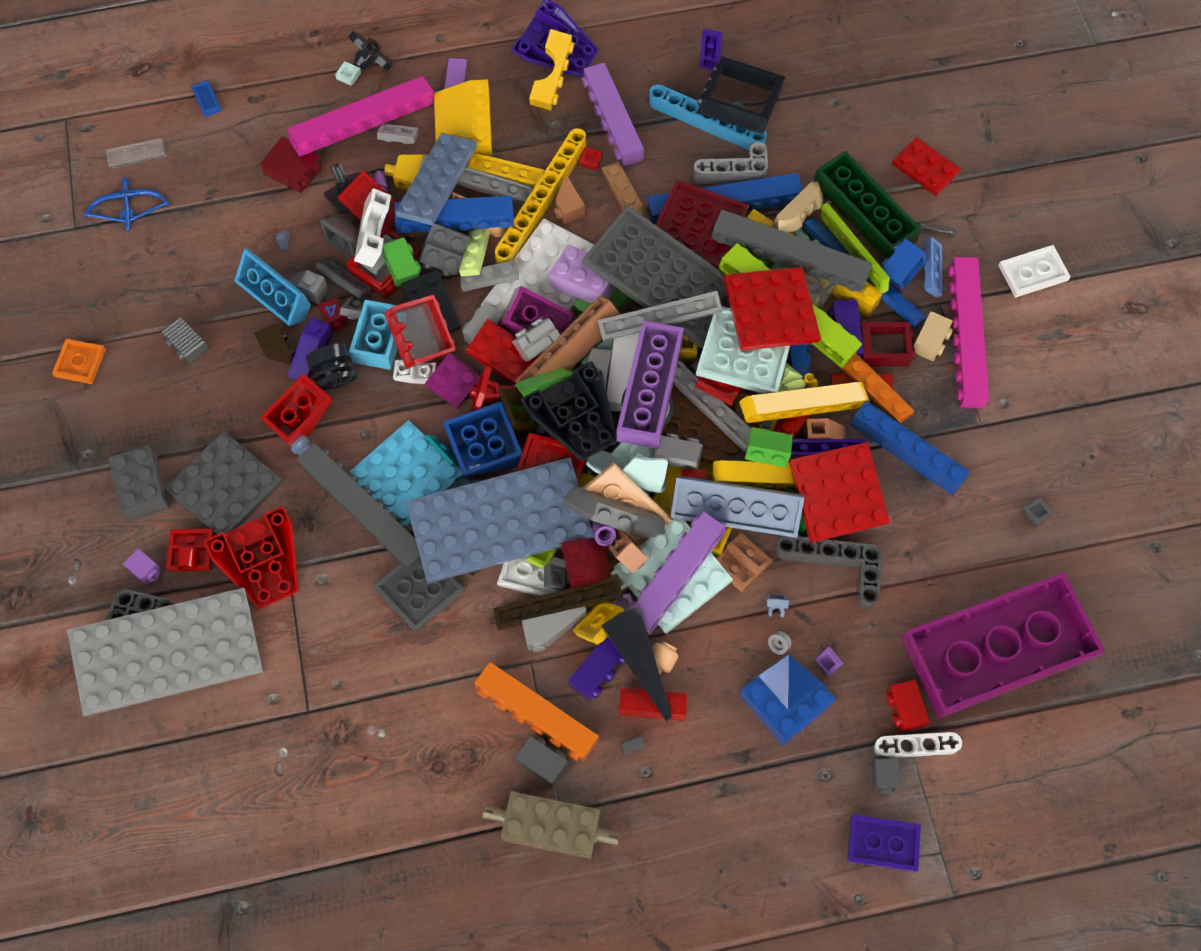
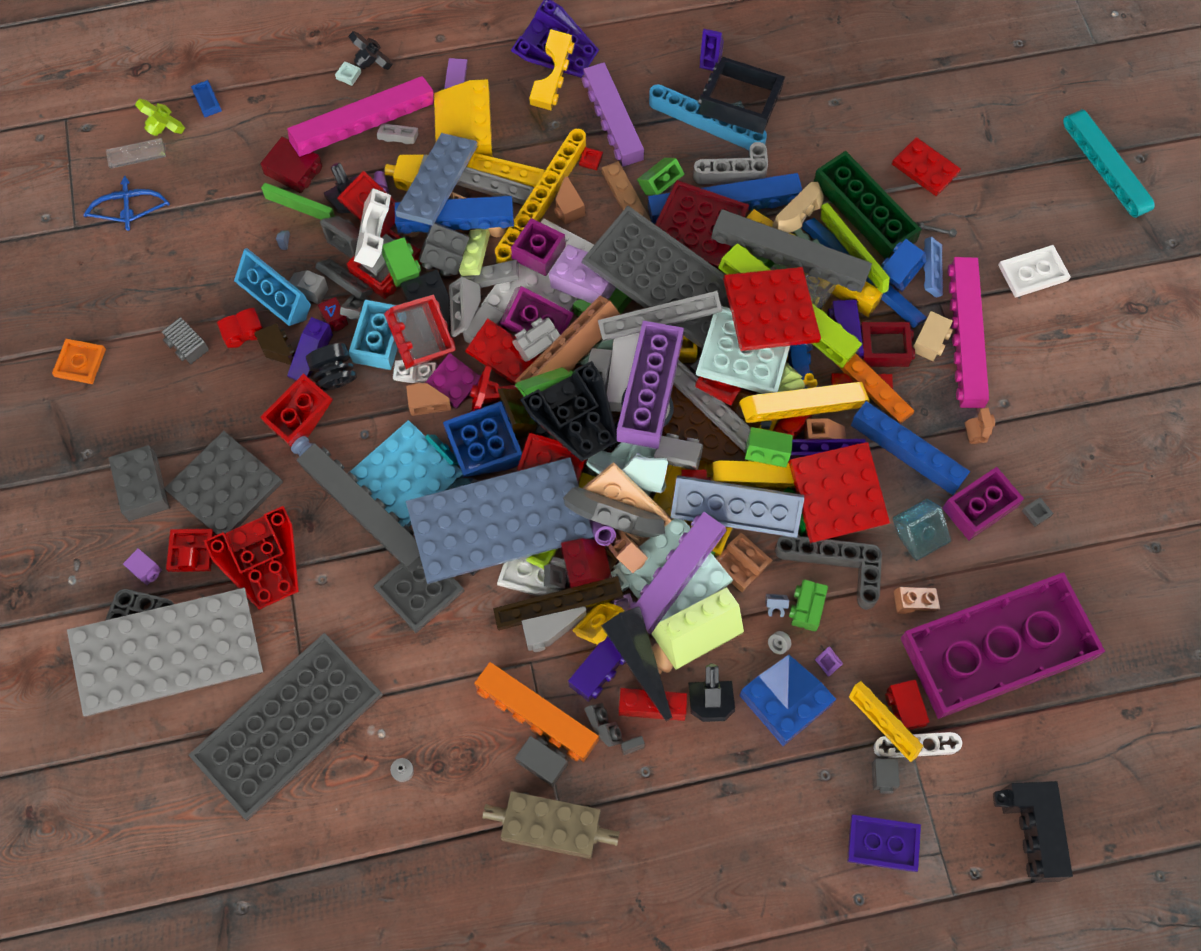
none -> lime plant [135,99,185,136]
none -> dark grey plate [189,633,383,821]
none -> red brick [217,308,263,348]
none -> bright green tile [261,183,335,220]
none -> light grey tile [390,758,414,782]
none -> nougat slope [406,382,452,416]
none -> light grey slope [449,277,481,337]
none -> magenta brick [511,218,566,276]
none -> dark grey slope [584,703,623,747]
none -> bright green brick [637,158,685,196]
none -> yellowish green slope [652,587,744,670]
none -> black piece [688,663,735,722]
none -> bright green brick [789,580,828,632]
none -> yellow plate [849,681,923,762]
none -> clear light blue slope [892,499,951,561]
none -> nougat plate [894,587,940,614]
none -> magenta brick [942,467,1024,541]
none -> nougat plate [965,408,995,444]
none -> black hinge [993,781,1073,883]
none -> teal beam [1063,109,1155,218]

